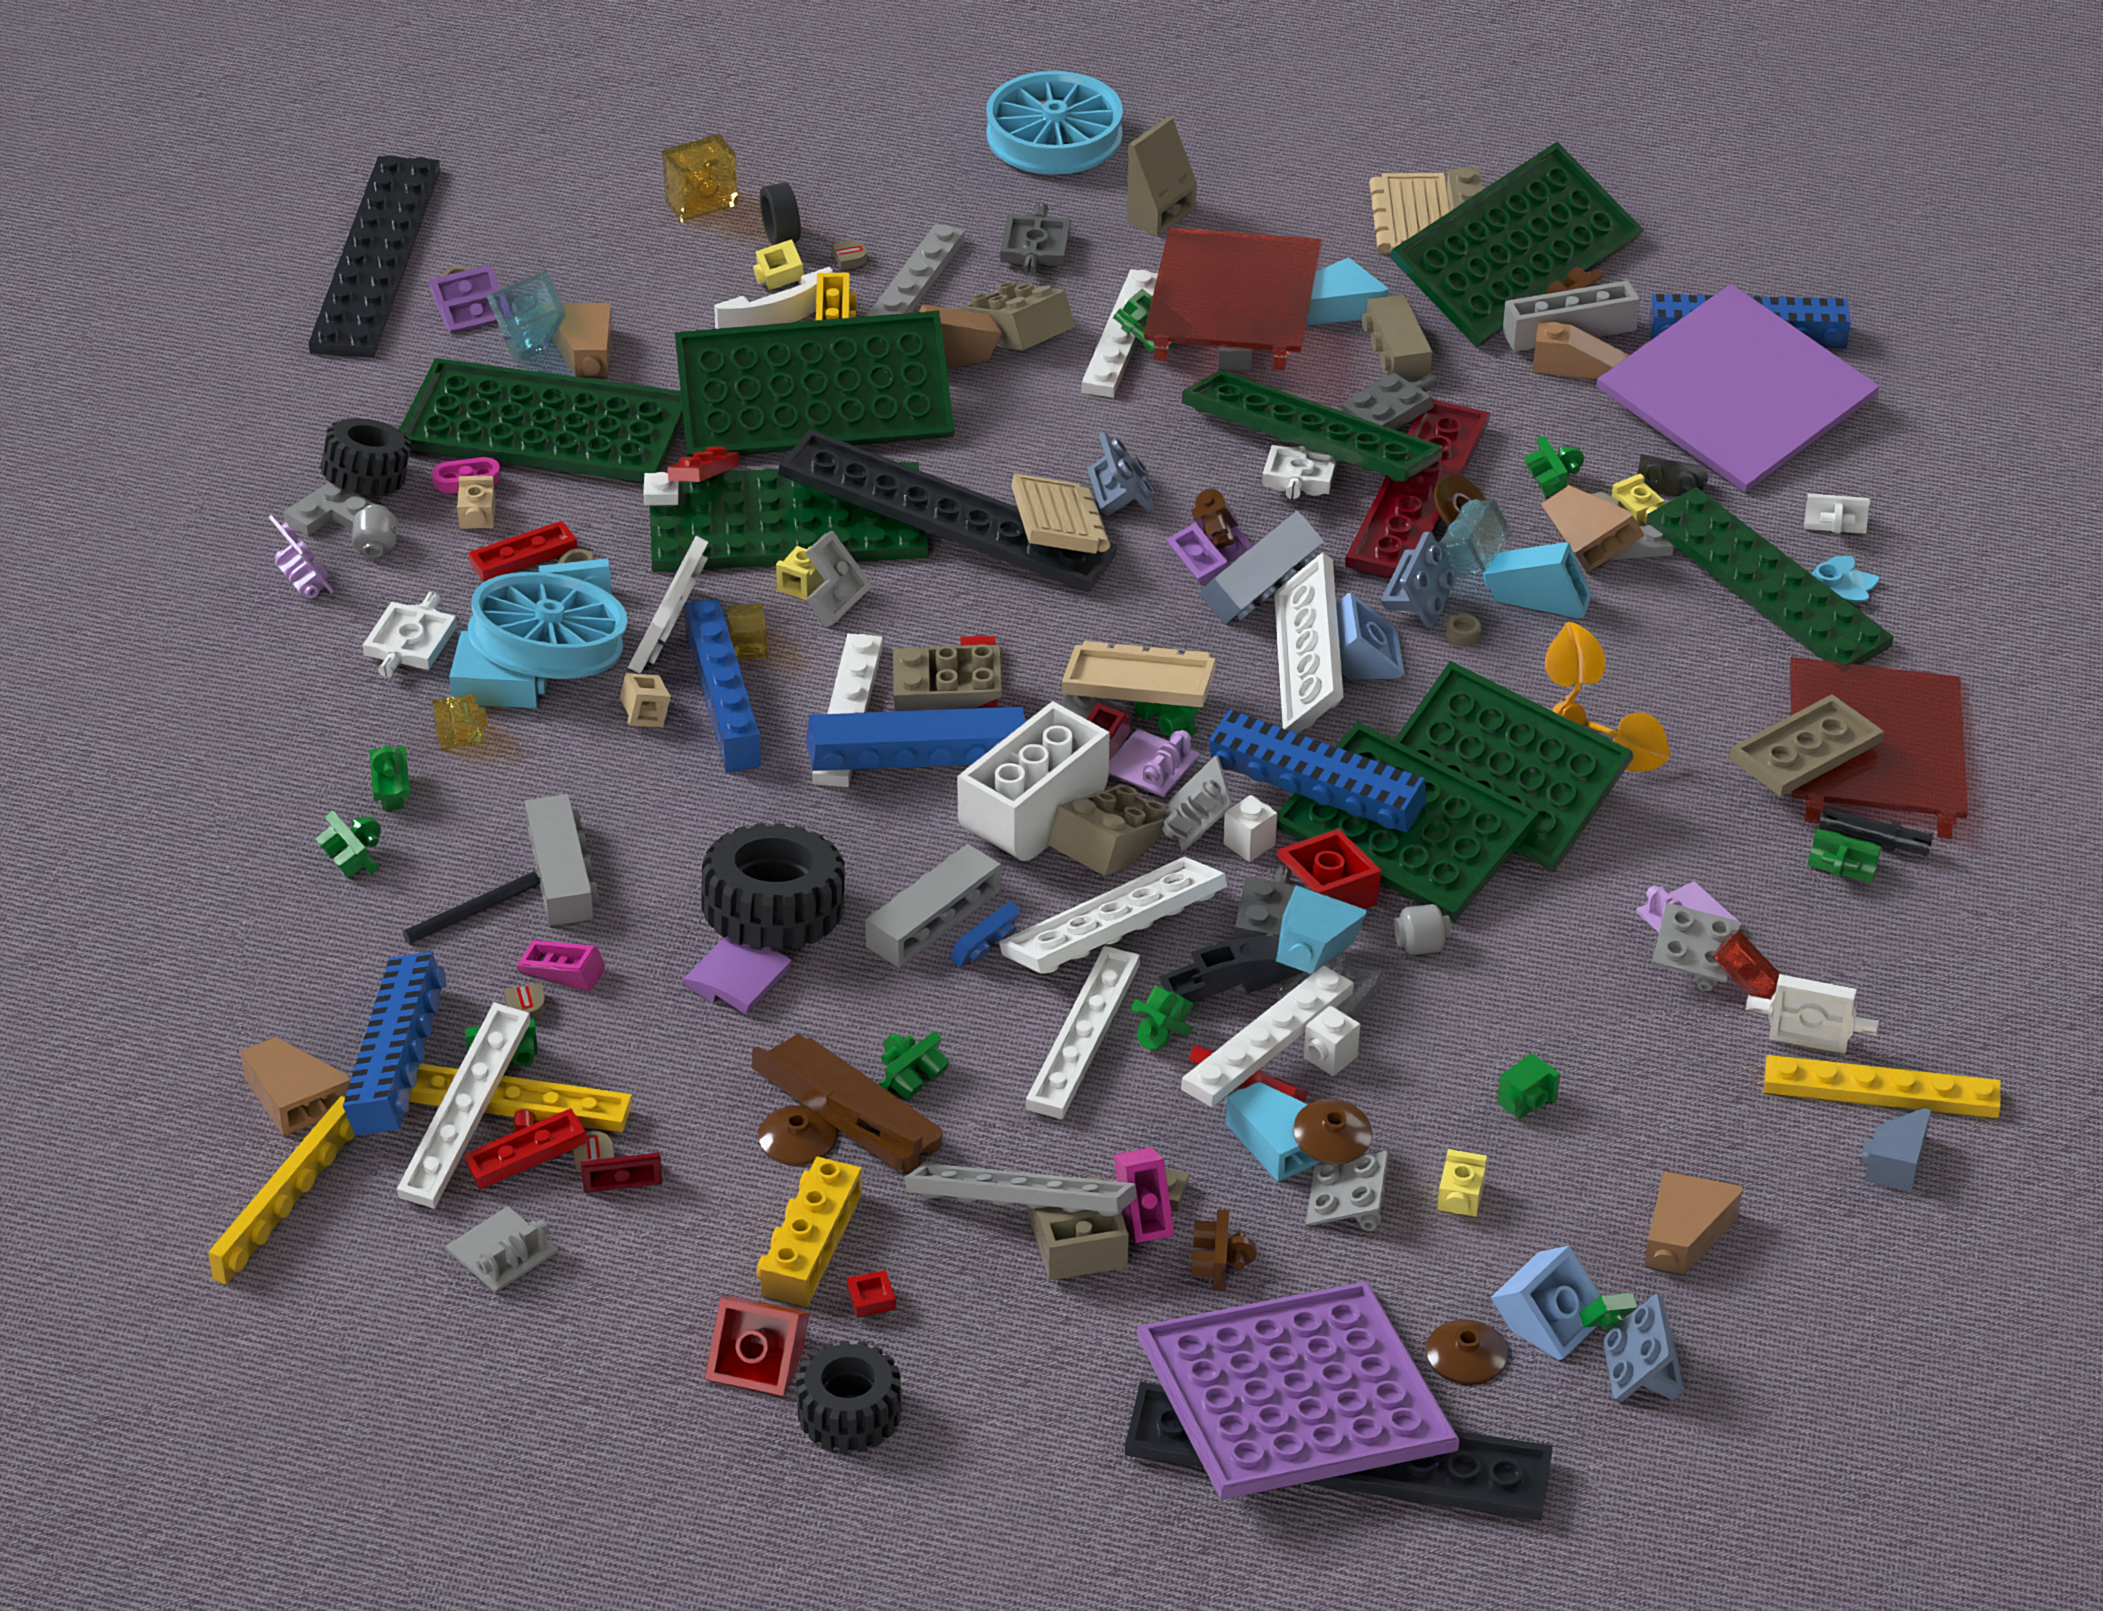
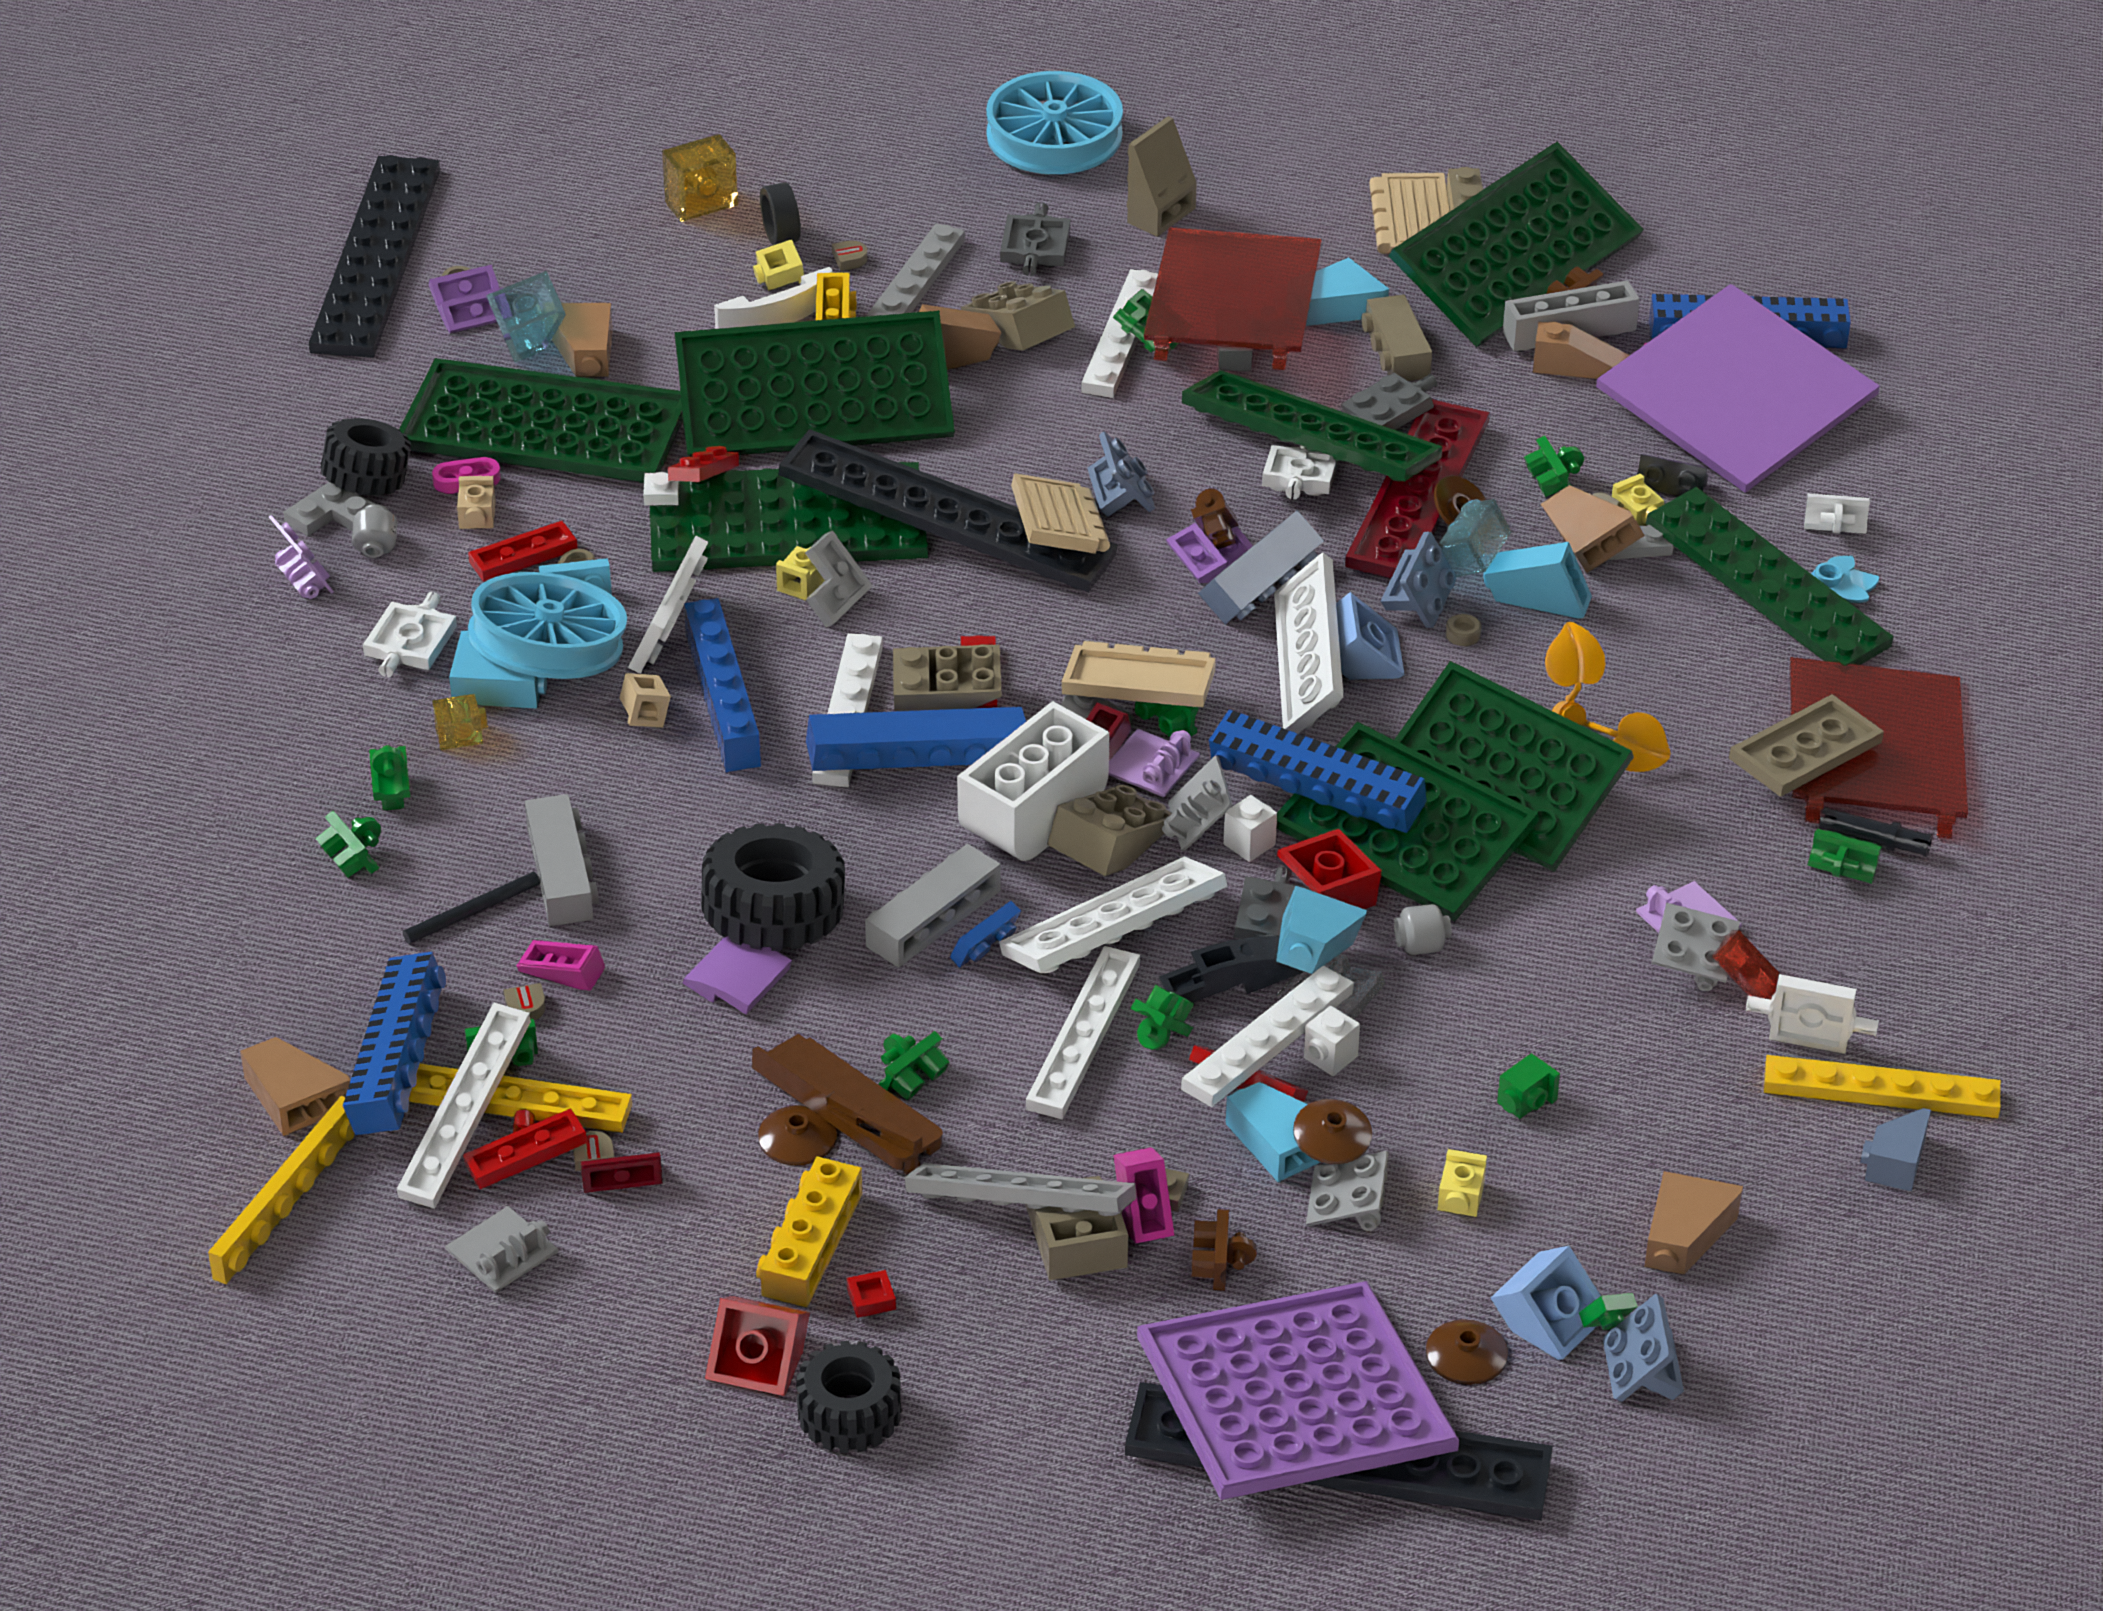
clear yellow brick [727,603,768,659] -> none

